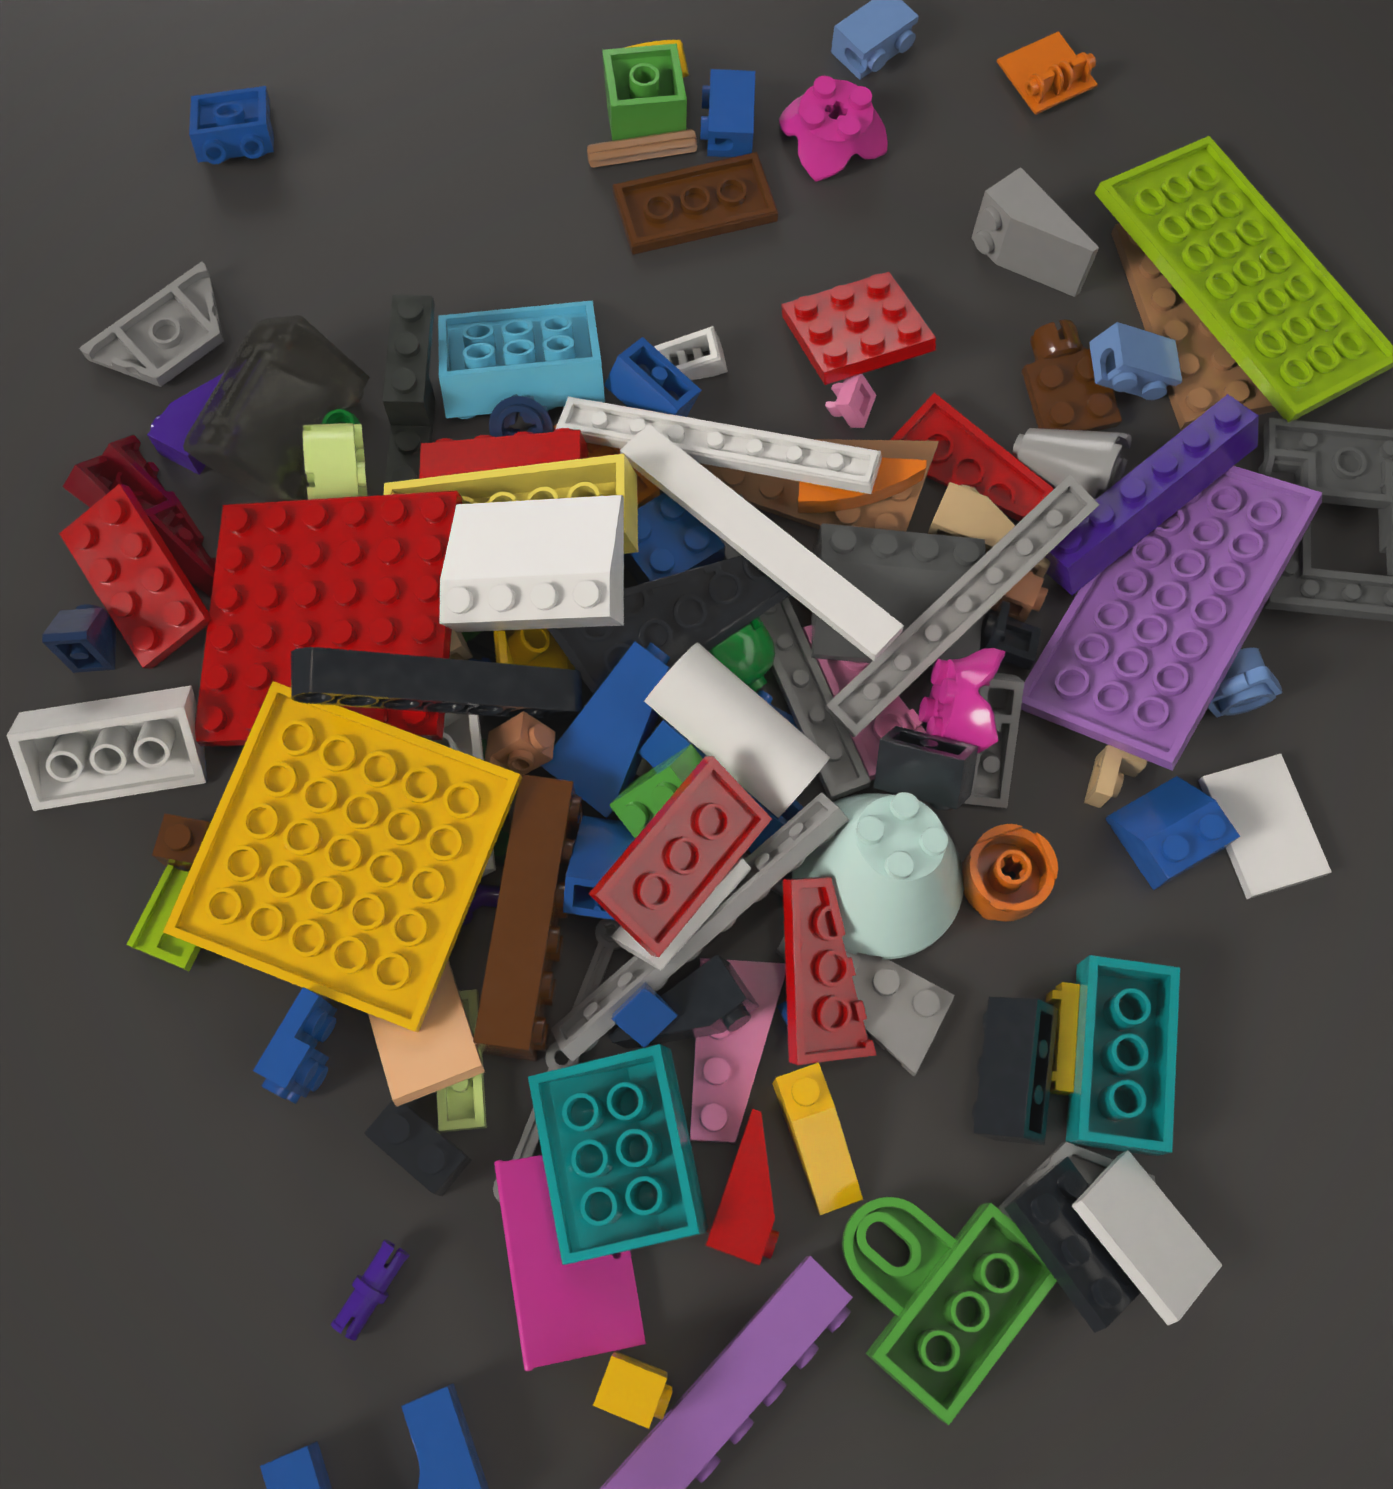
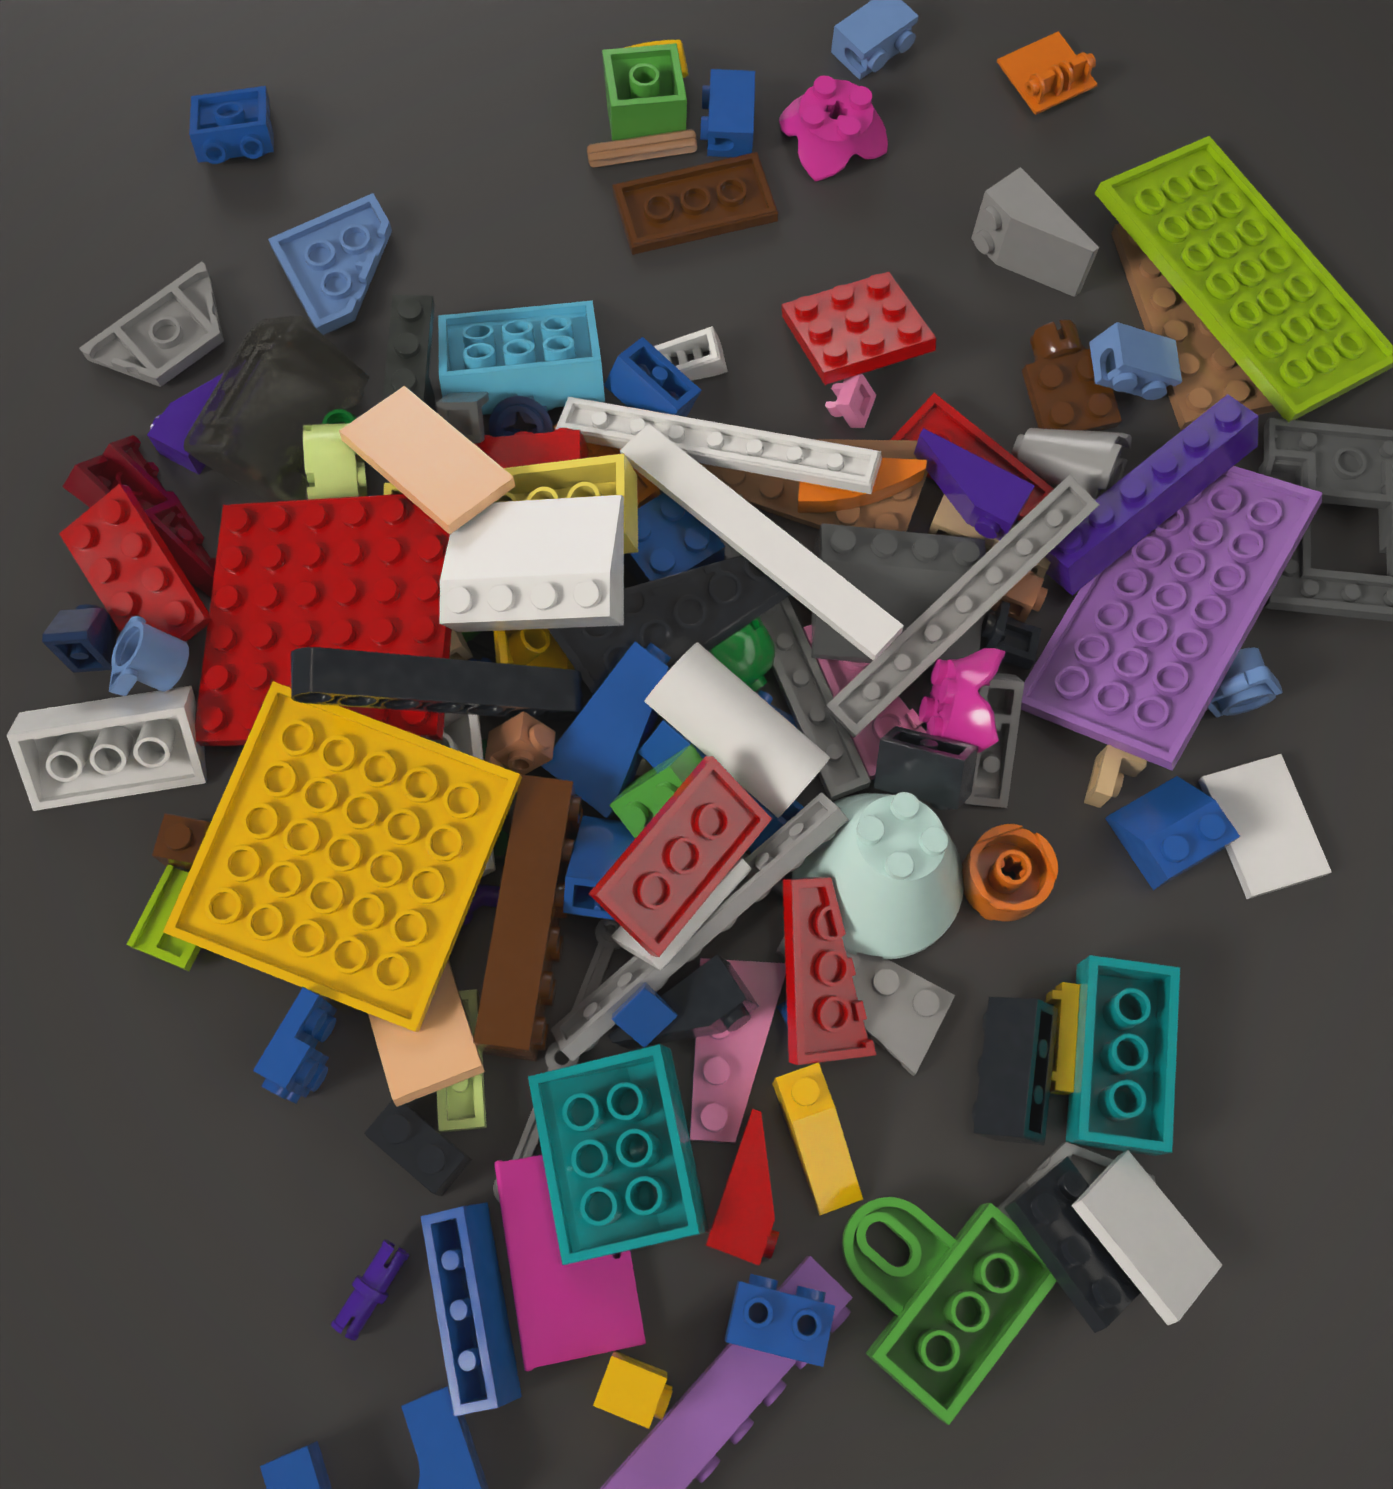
none -> medium blue piece [109,616,189,696]
none -> medium blue plate [268,193,392,337]
none -> light nougat tile [339,386,515,534]
none -> blue brick [421,1202,522,1417]
none -> dark grey panel [436,392,489,443]
none -> blue brick [725,1274,835,1367]
none -> dark purple slope [914,428,1035,541]

